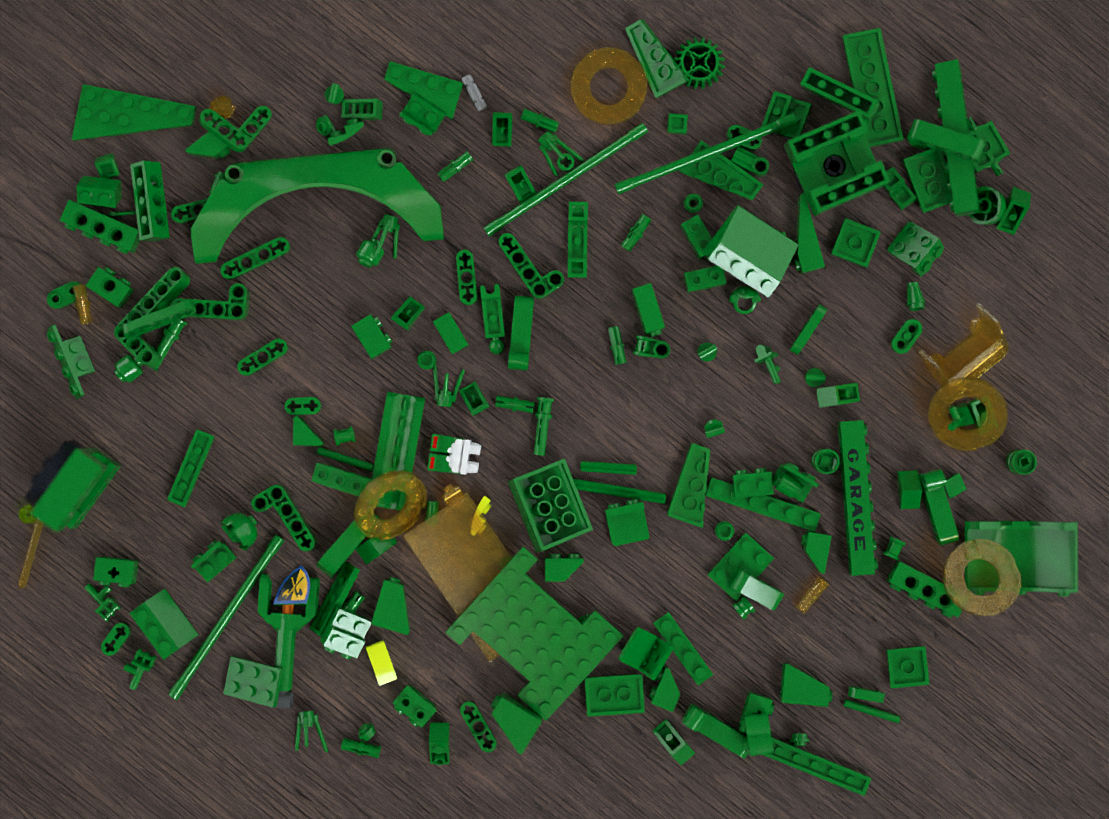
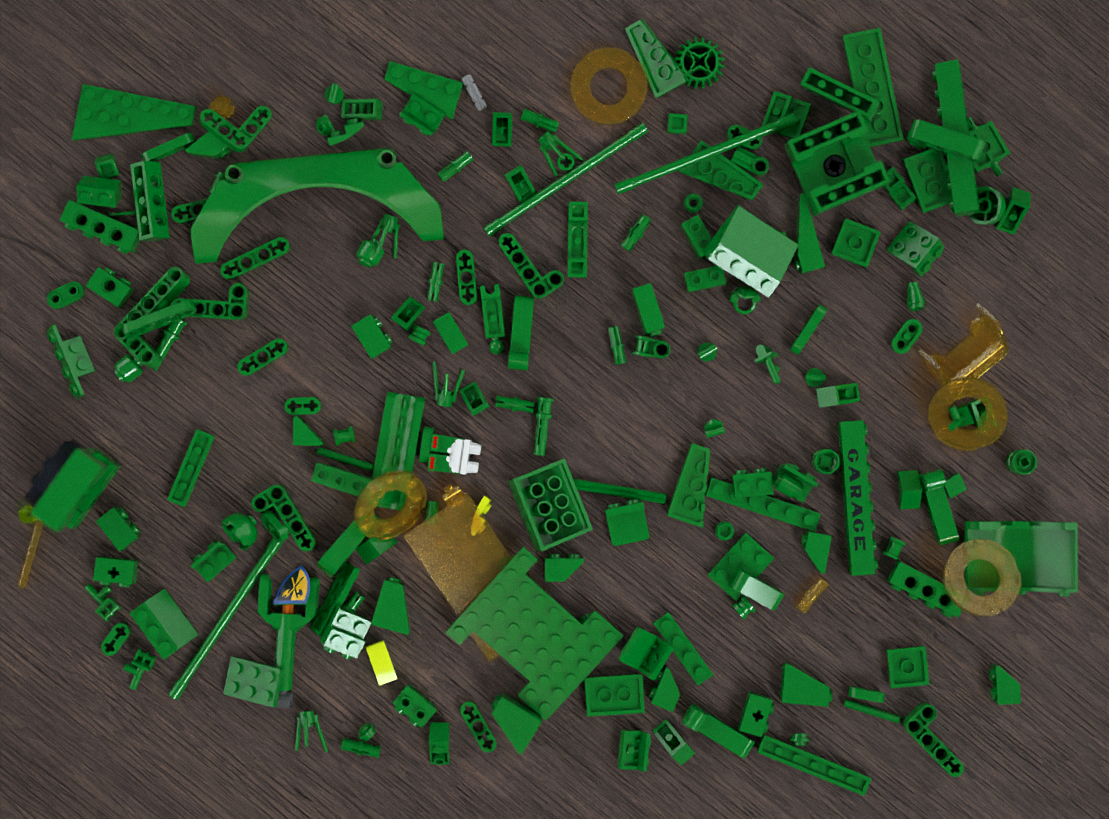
clear yellow pin [73,284,93,324] -> none
green plate [417,351,436,370] -> none
green axle [580,461,637,475] -> none
green brick [741,712,773,756] -> none
none -> green brick [96,506,142,552]
none -> green beam [141,133,196,162]
none -> green plate [260,510,289,543]
none -> green wheel [407,324,431,346]
none -> green beam [419,426,435,463]
none -> green pin [426,262,445,302]
none -> green bracket [617,729,651,772]
none -> green beam [902,702,964,777]
none -> green slope [989,664,1021,705]

